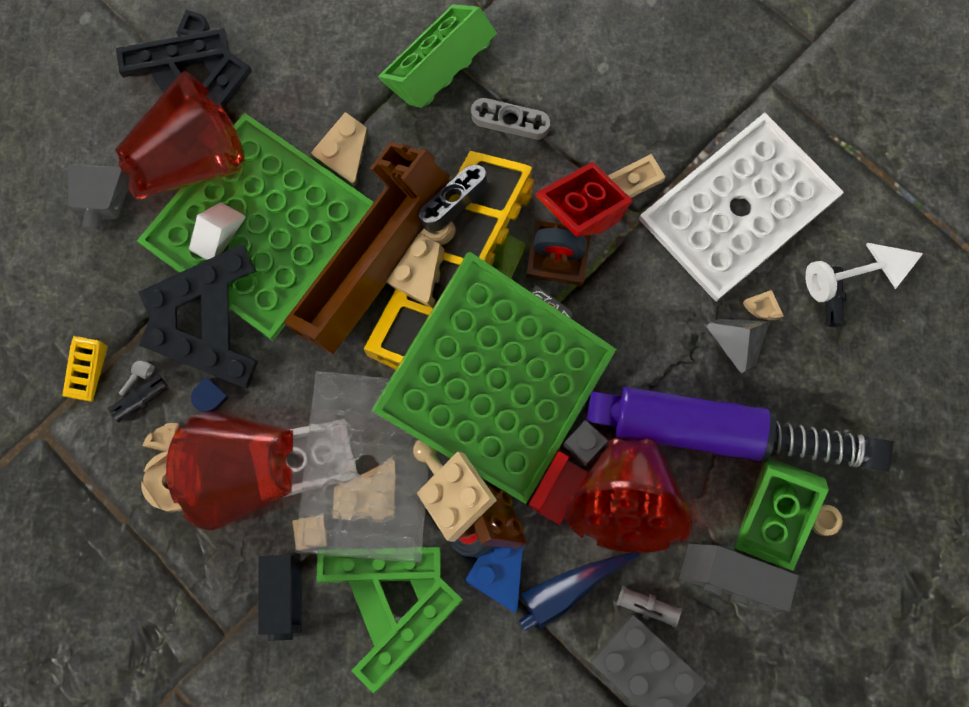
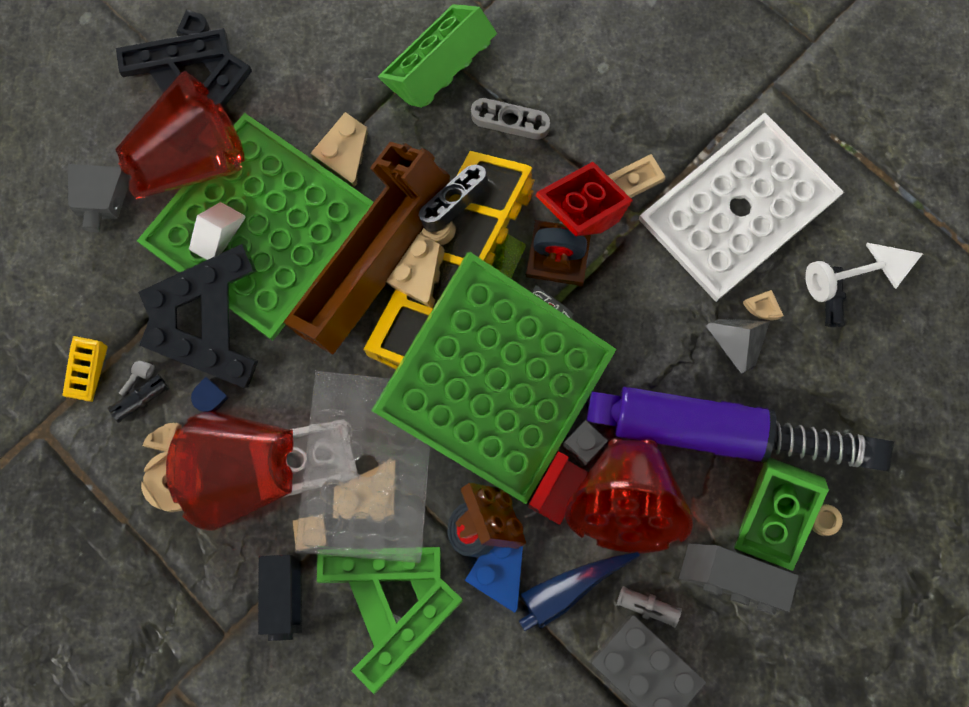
tan plate [413,440,497,542] -> none

